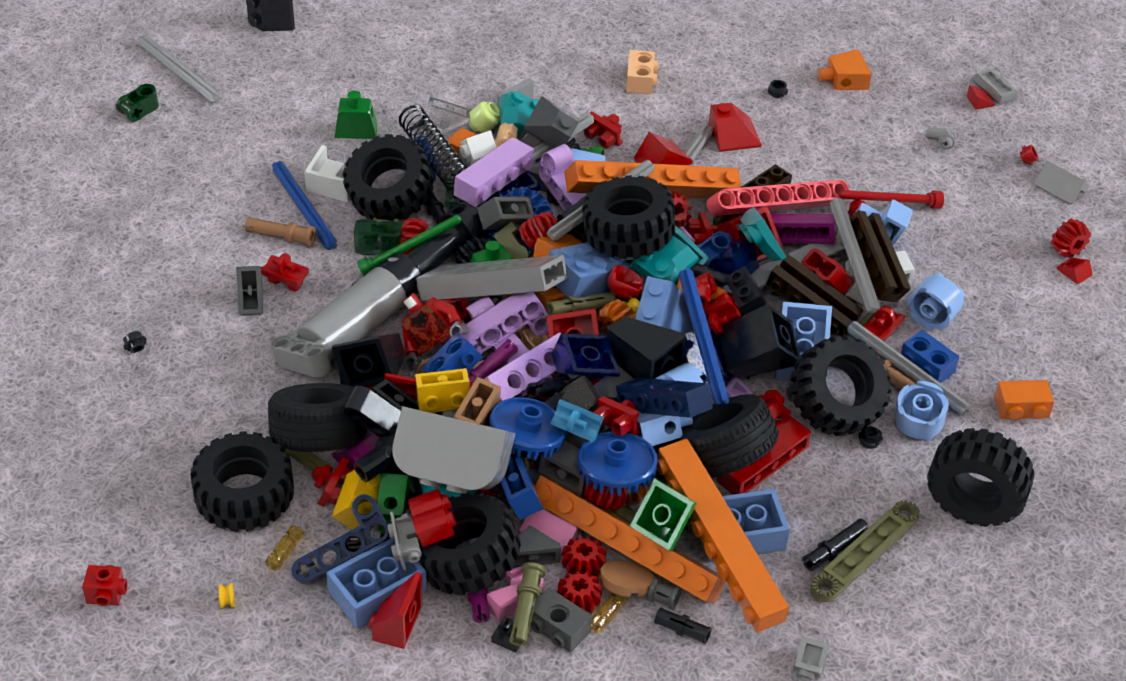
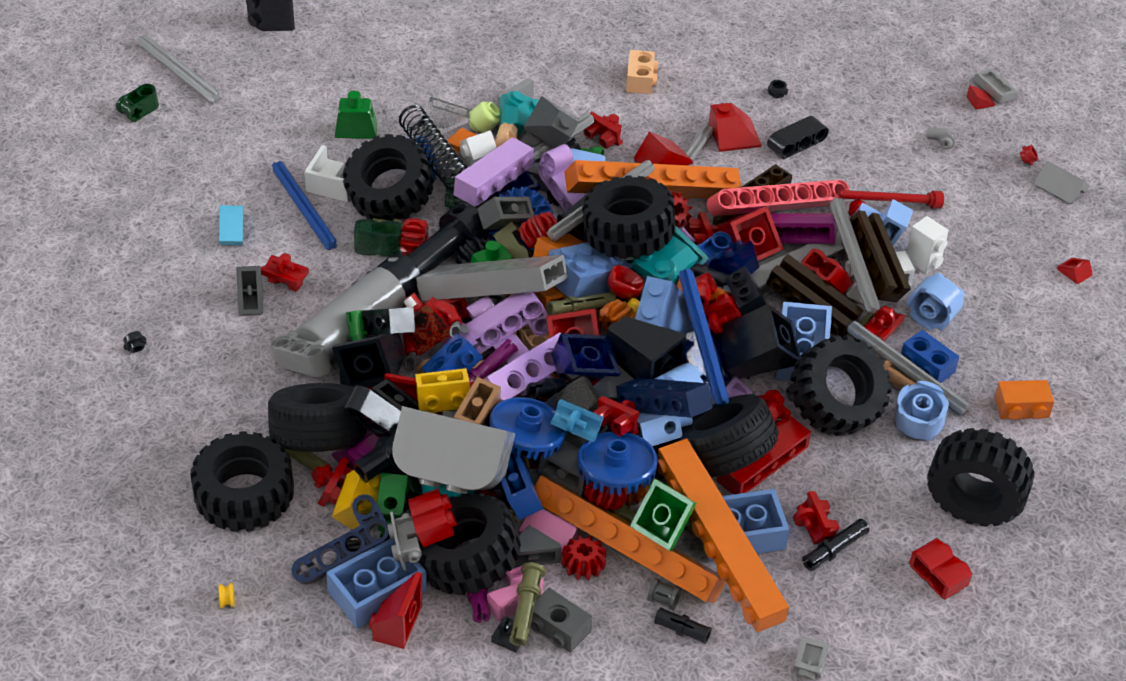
red brick [82,565,128,606] -> none
medium nougat pin [245,217,316,247] -> none
clear yellow axle [266,525,303,571] -> none
green piece [357,215,461,276] -> none
black axle [426,192,445,224] -> none
red gear [556,569,603,614] -> none
clear yellow axle [591,593,628,633] -> none
medium nougat tile [599,560,654,597] -> none
teal slope [738,207,786,261] -> none
olive plate [810,500,920,602] -> none
orange torso [818,49,872,90] -> none
black plate [858,426,883,449] -> none
red gear [1051,218,1091,258] -> none
none -> medium azure slope [219,205,243,245]
none -> green pin [346,310,368,341]
none -> black brick [361,307,415,335]
none -> black beam [767,116,829,159]
none -> red hips [793,491,840,544]
none -> white piece [906,216,949,274]
none -> red brick [909,538,973,600]

